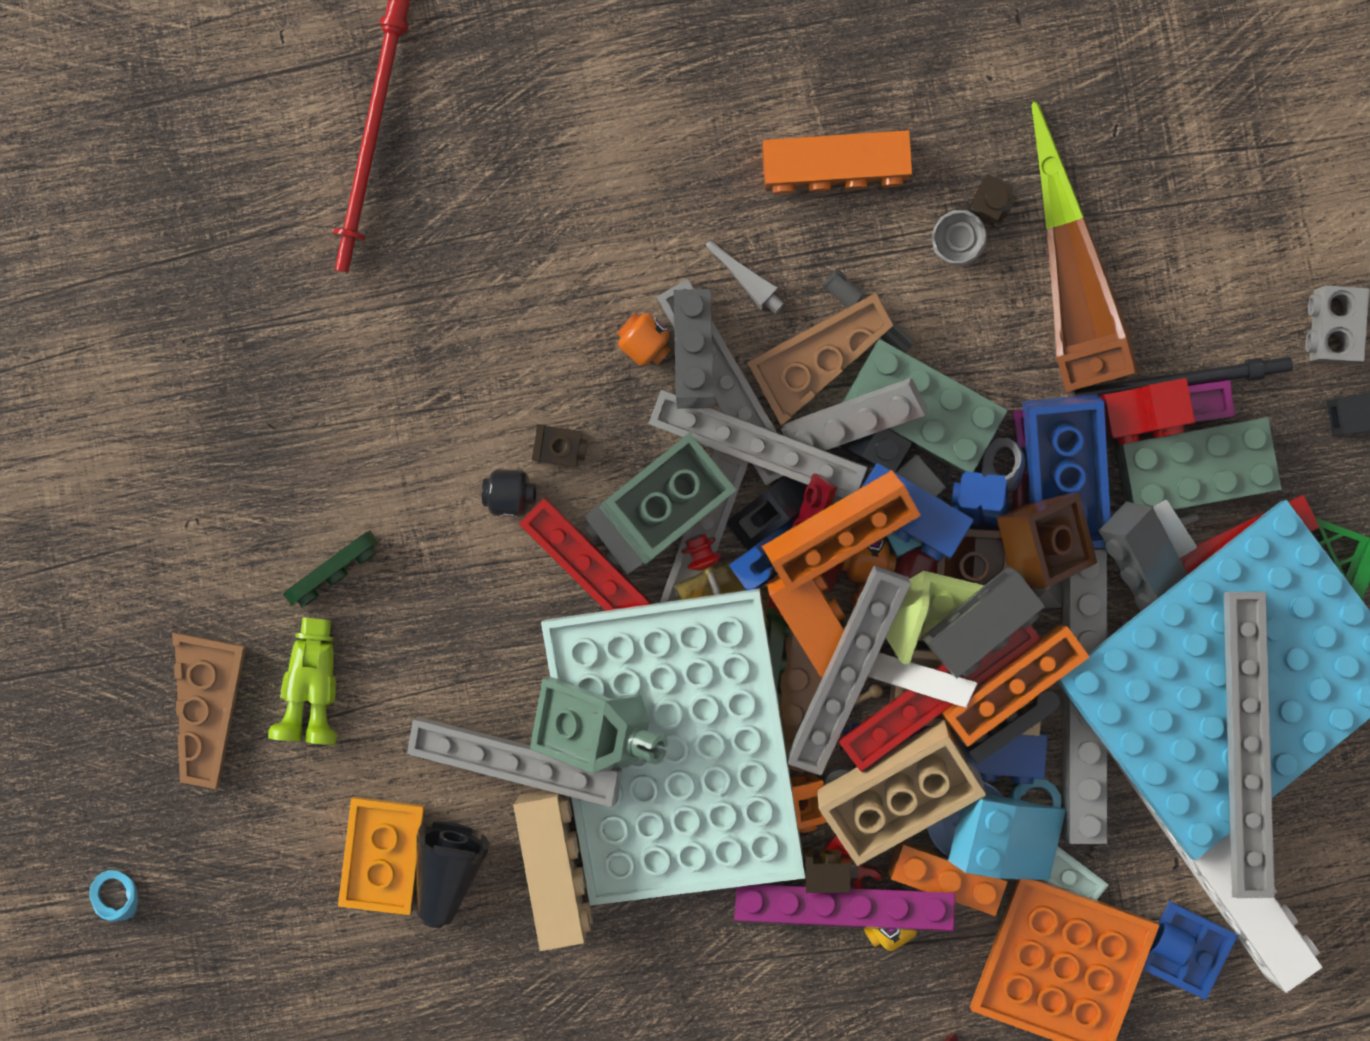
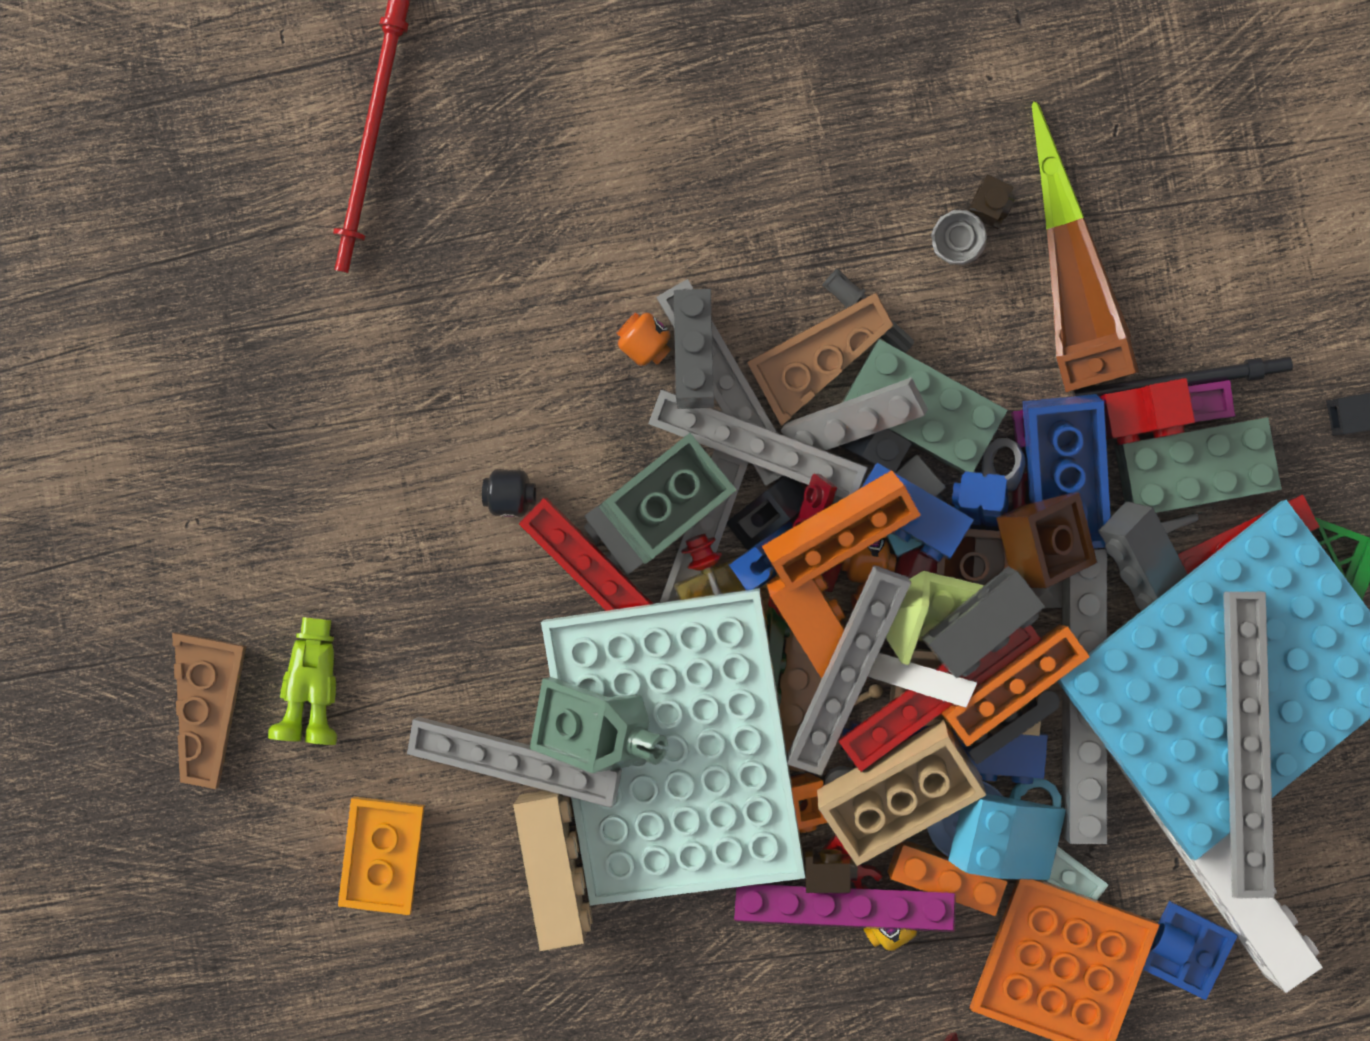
medium azure piece [89,870,138,922] -> none
dark green plate [283,530,379,608] -> none
black cone [416,821,490,928] -> none
dark brown brick [532,424,588,468] -> none
light grey piece [706,241,785,314] -> none
orange brick [762,130,912,195] -> none
white sticker [1153,500,1197,558] -> none
light grey brick [1305,285,1369,365] -> none

